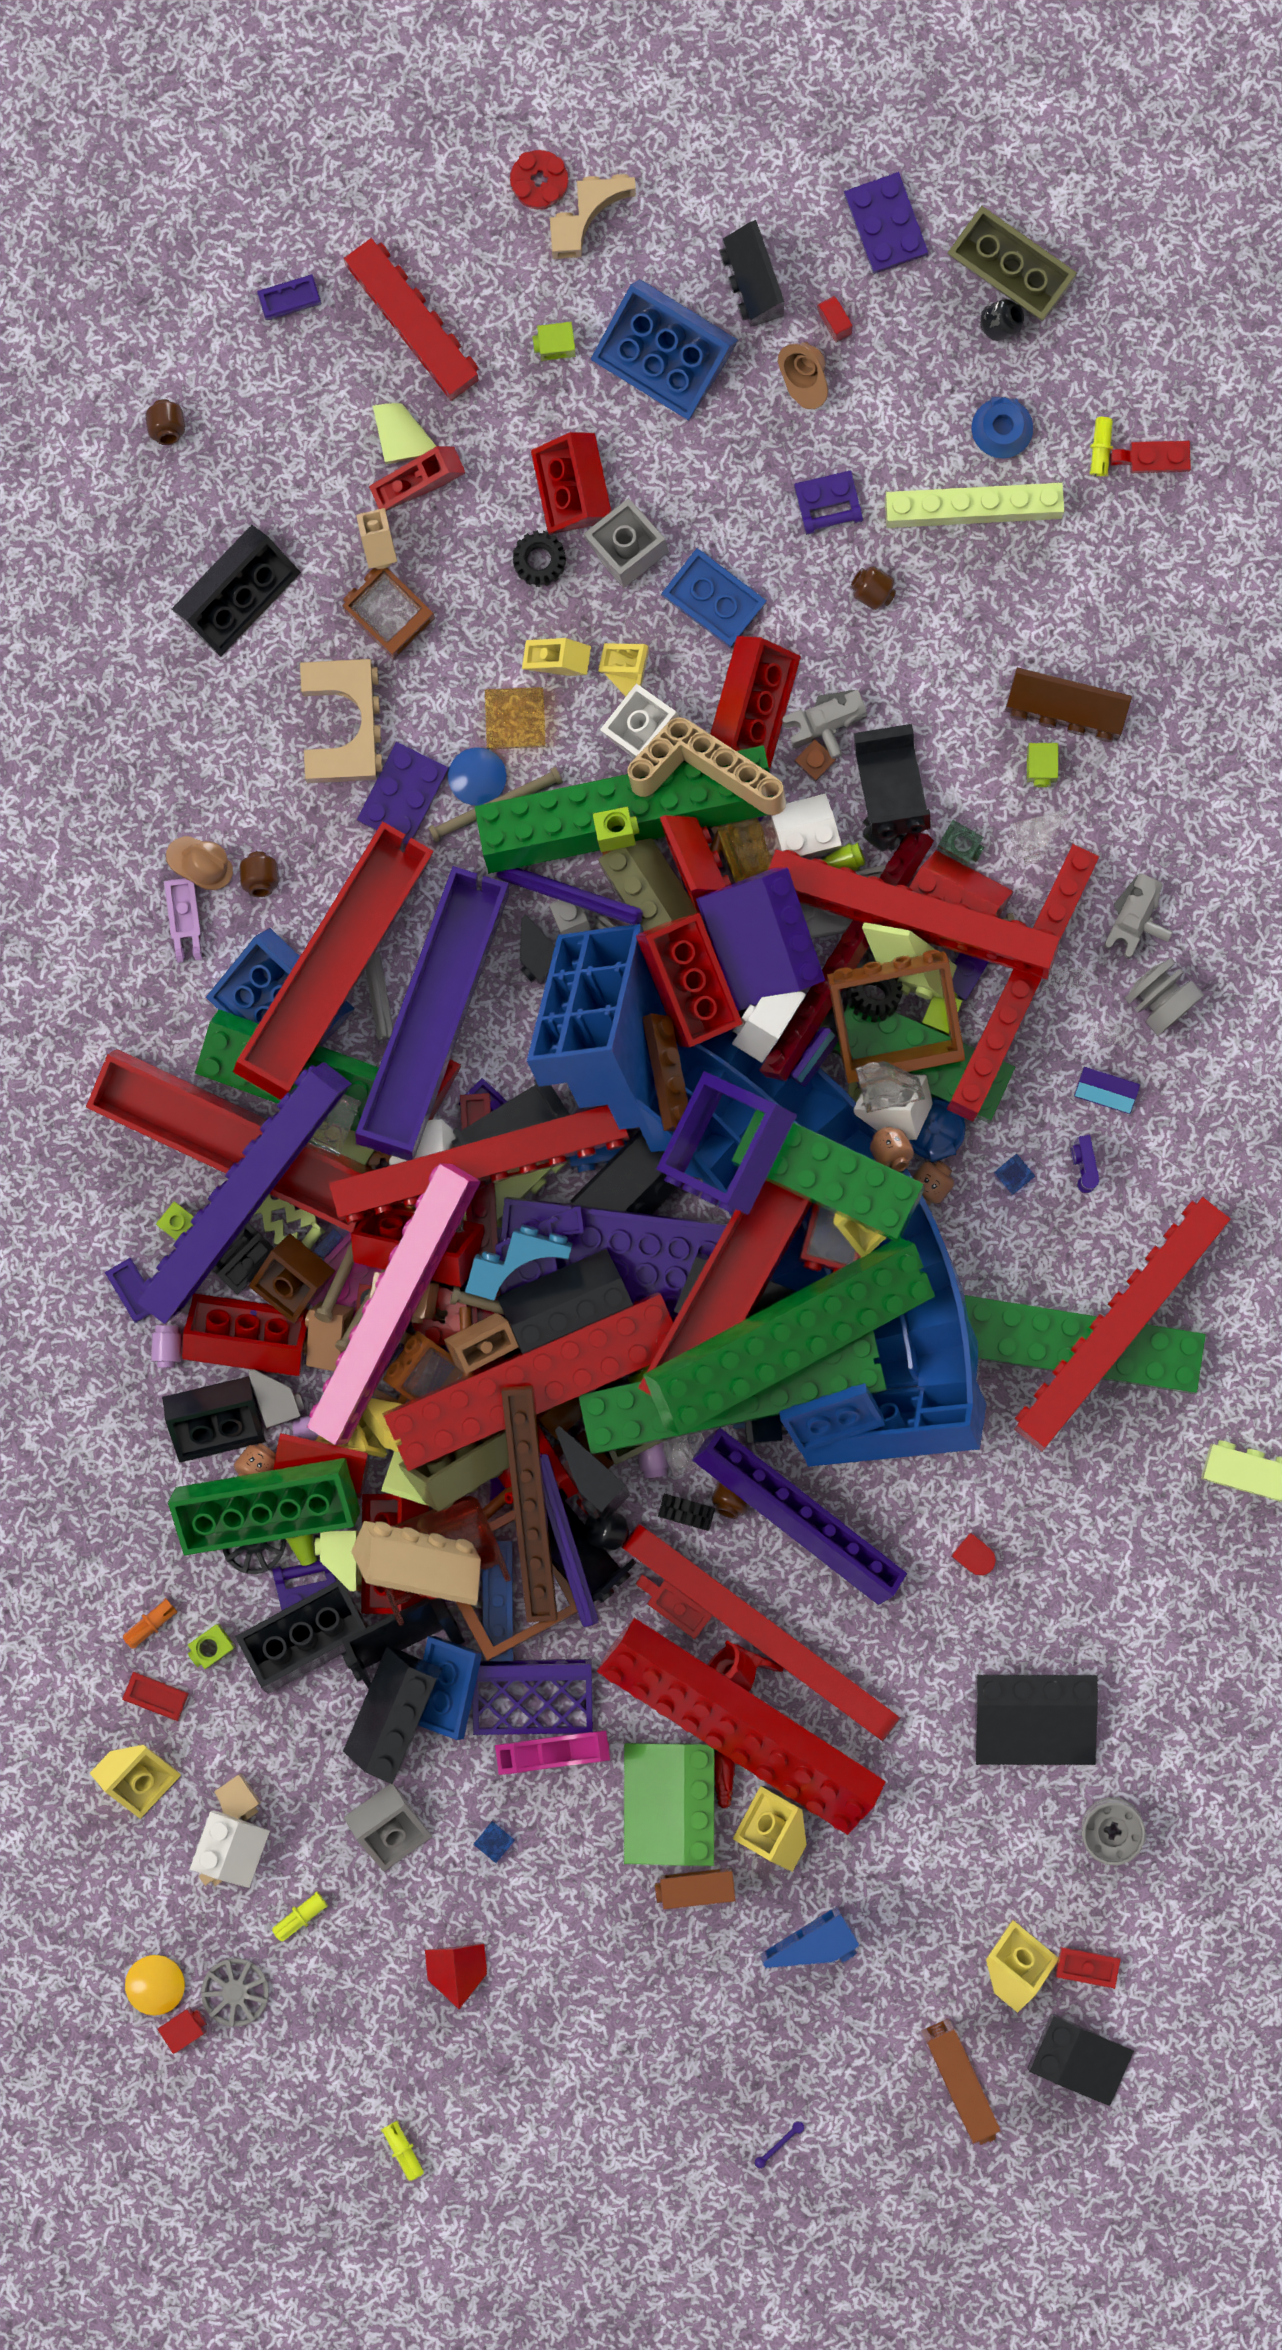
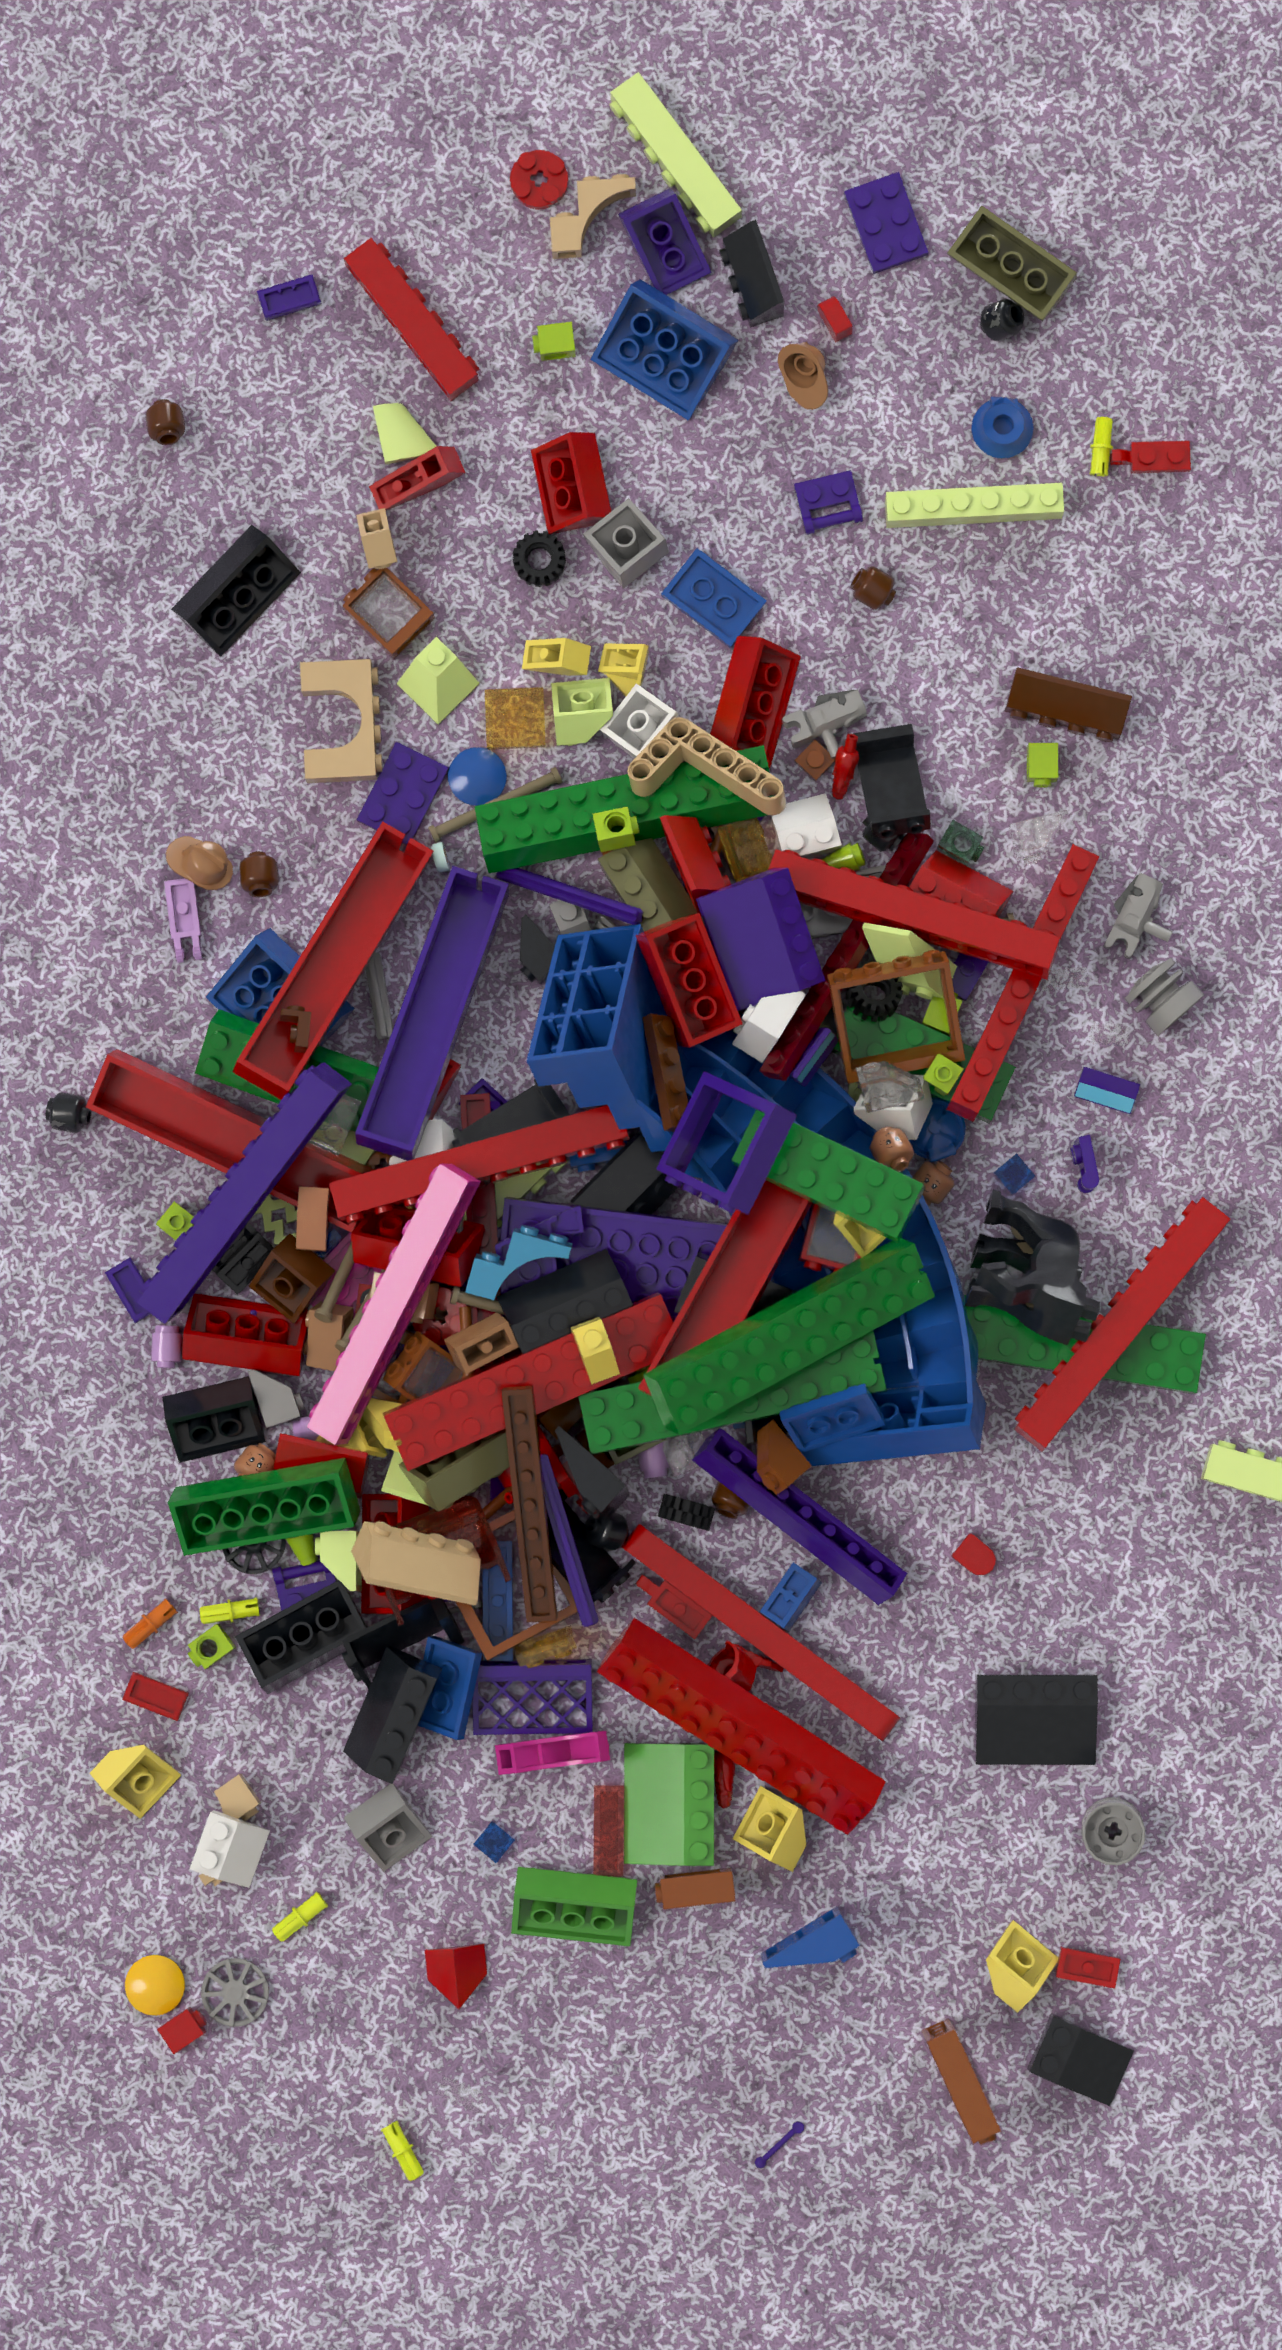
none -> black head [45,1092,92,1133]
none -> neon yellow axle [199,1597,260,1624]
none -> reddish brown bracket [279,1006,311,1053]
none -> nougat slope [296,1186,330,1252]
none -> yellowish green slope [397,637,480,725]
none -> light aqua tile [431,842,450,873]
none -> bright green slope [511,1867,637,1946]
none -> clear yellow plate [515,1625,577,1668]
none -> yellowish green slope [551,678,613,746]
none -> light yellow slope [570,1317,620,1384]
none -> clear red tile [593,1785,624,1876]
none -> yellowish green brick [609,72,742,238]
none -> dark purple slope [618,188,712,295]
none -> dark orange slope [757,1420,812,1495]
none -> blue hinge [760,1562,822,1632]
none -> red piece [832,734,859,800]
none -> lime bracket [923,1054,963,1096]
none -> black piece [965,1189,1100,1346]

